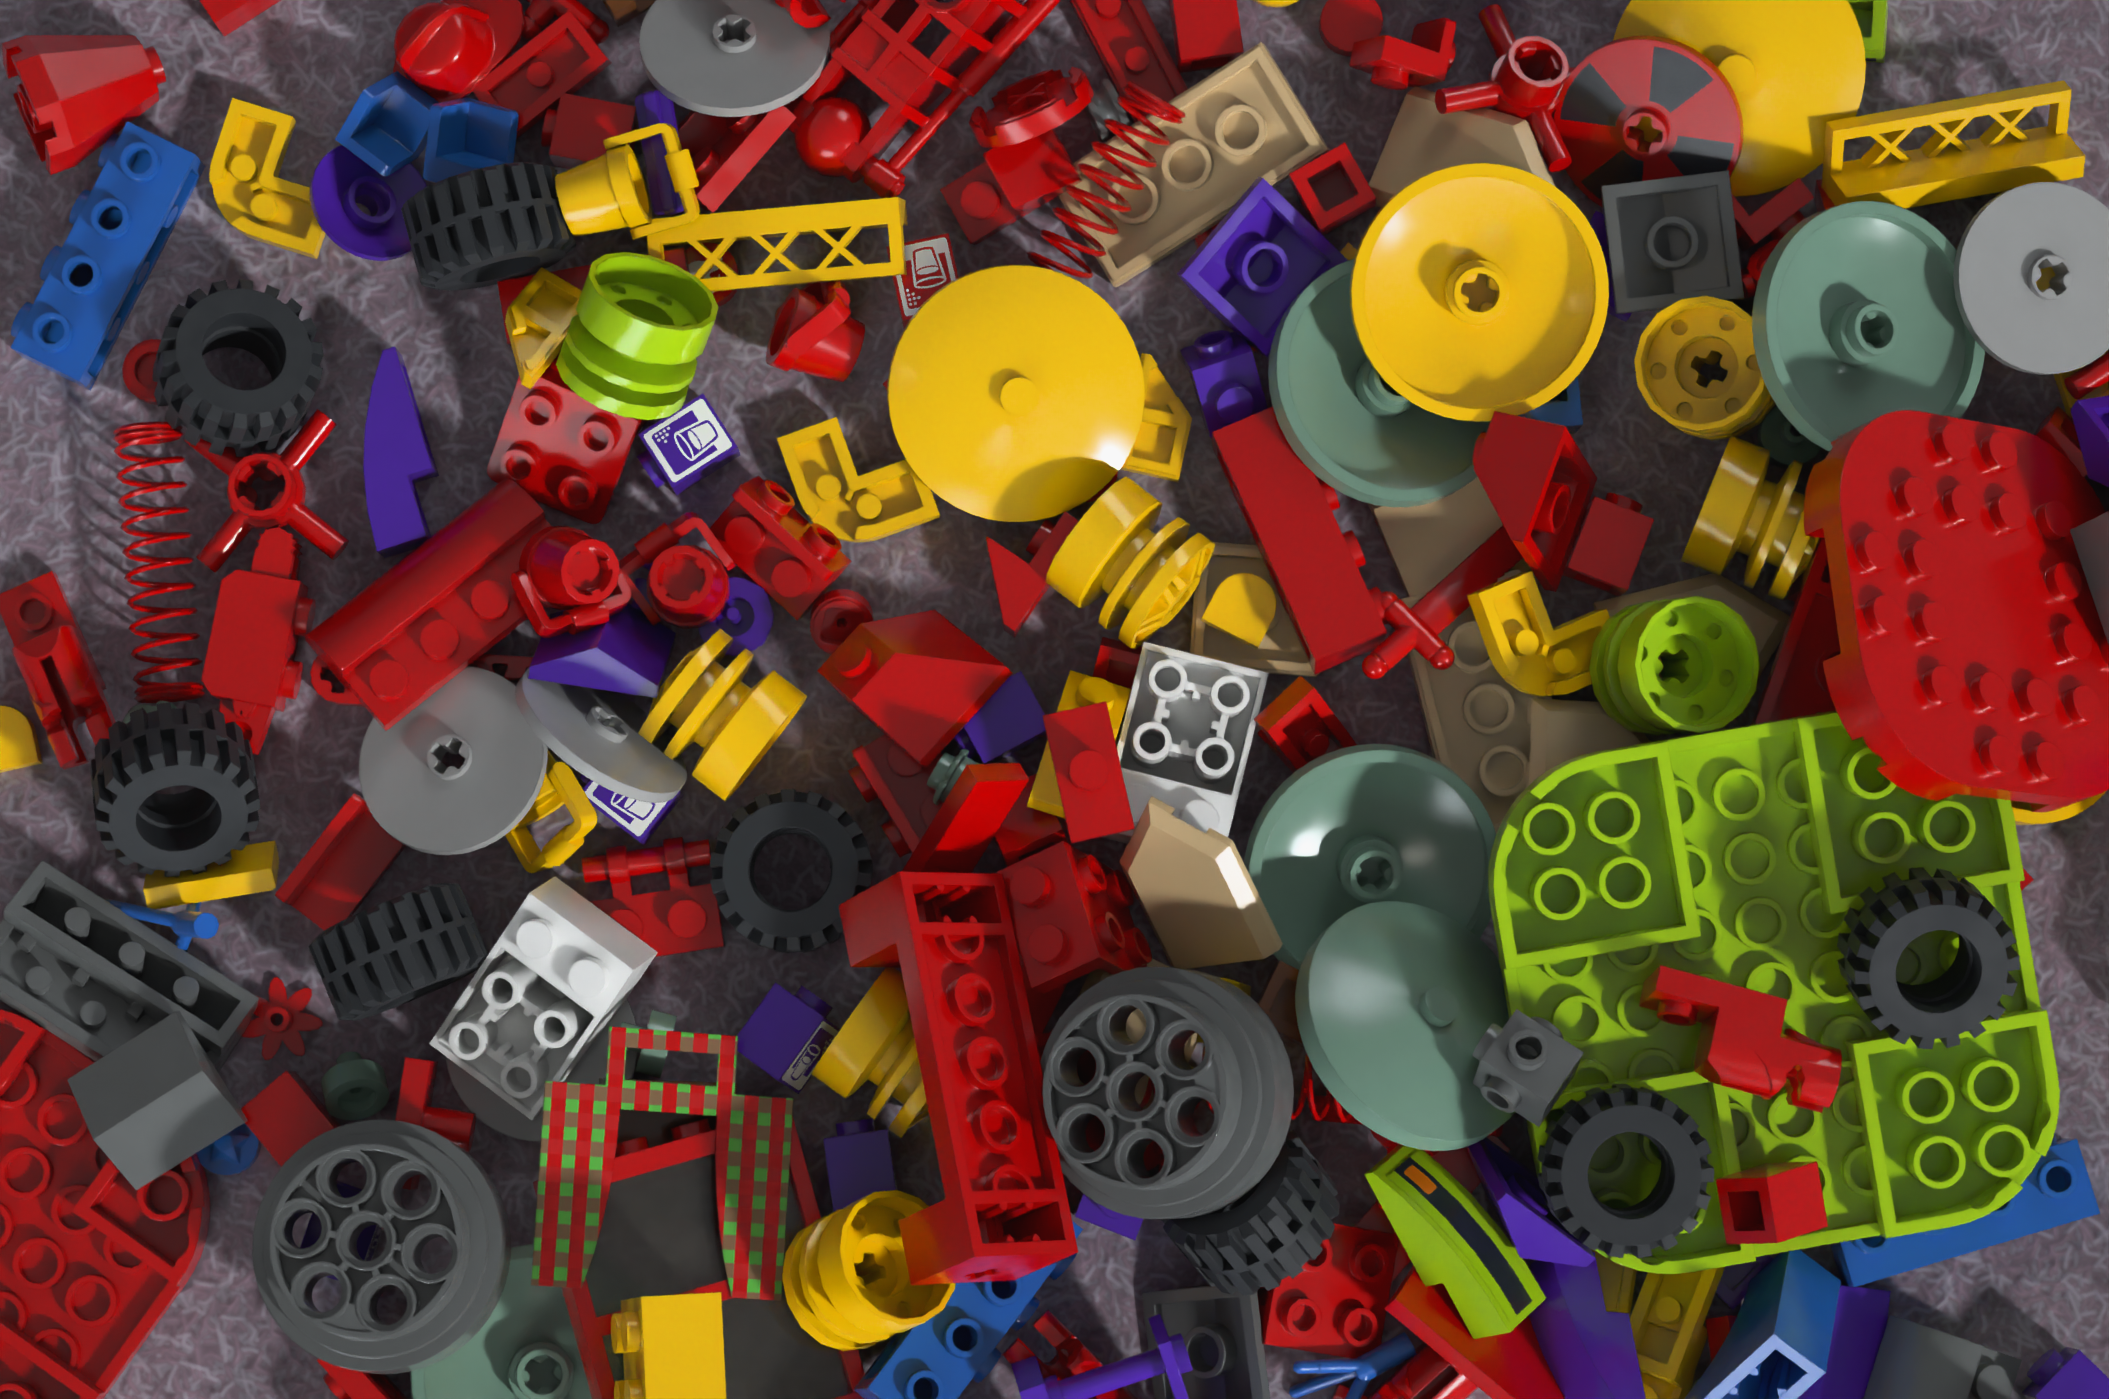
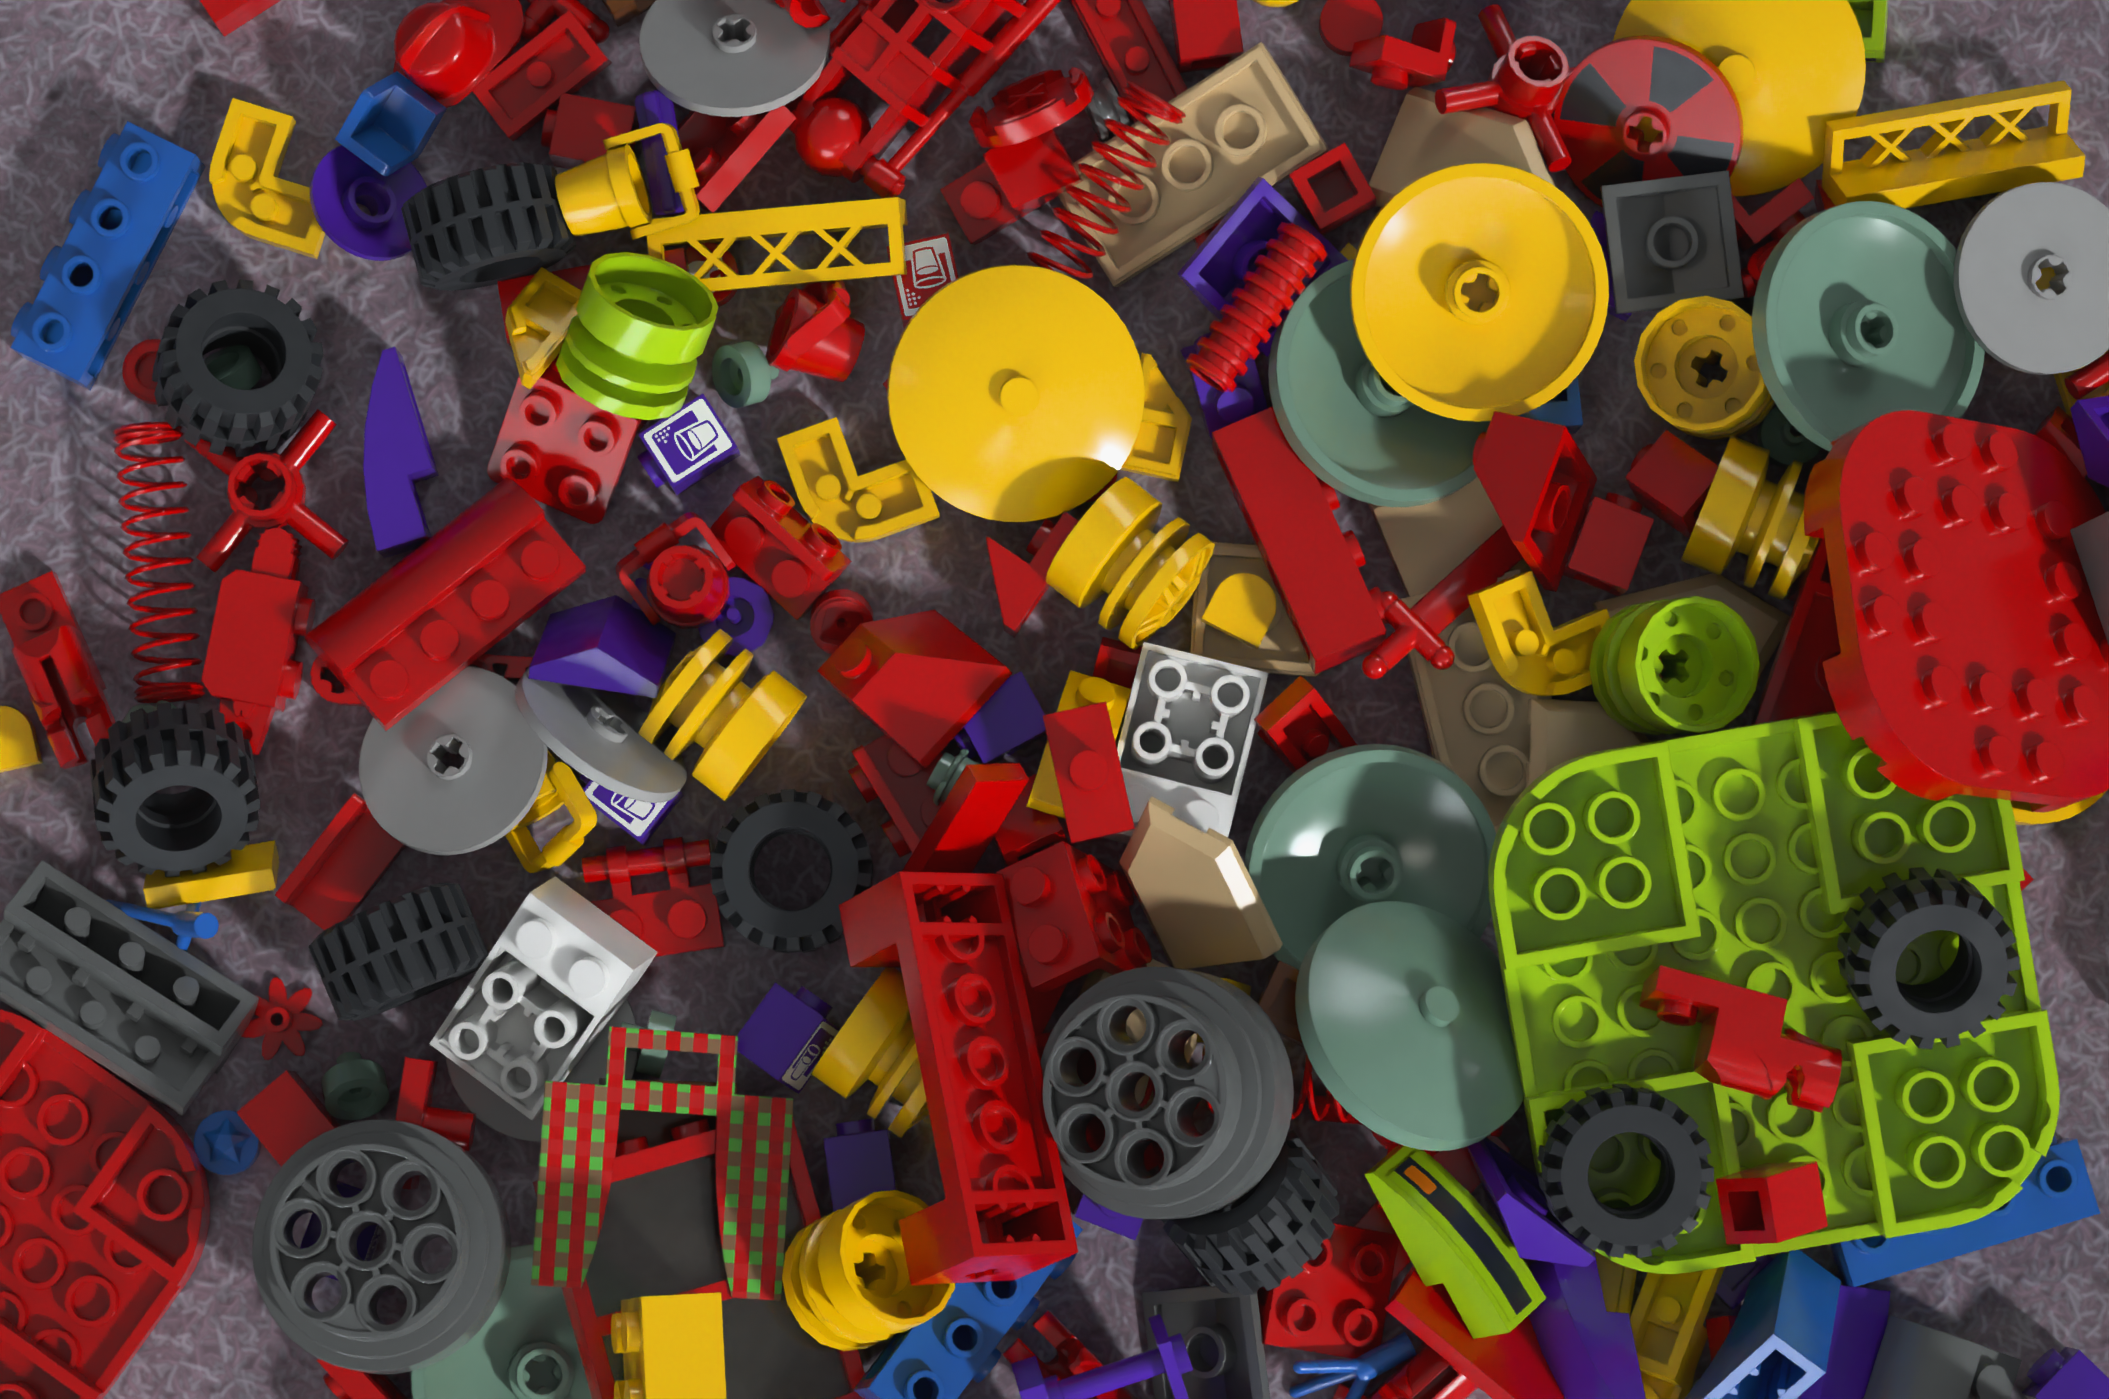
red cone [2,35,166,175] -> none
dark grey slope [67,1010,248,1190] -> none
blue panel [423,97,519,183] -> none
red piece [511,525,632,638] -> none
dark grey brick [1472,1009,1584,1127] -> none
none -> sand green tile [204,345,262,390]
none -> sand green tile [712,341,779,408]
none -> red piece [1186,222,1328,393]
none -> red brick [1625,430,1719,539]

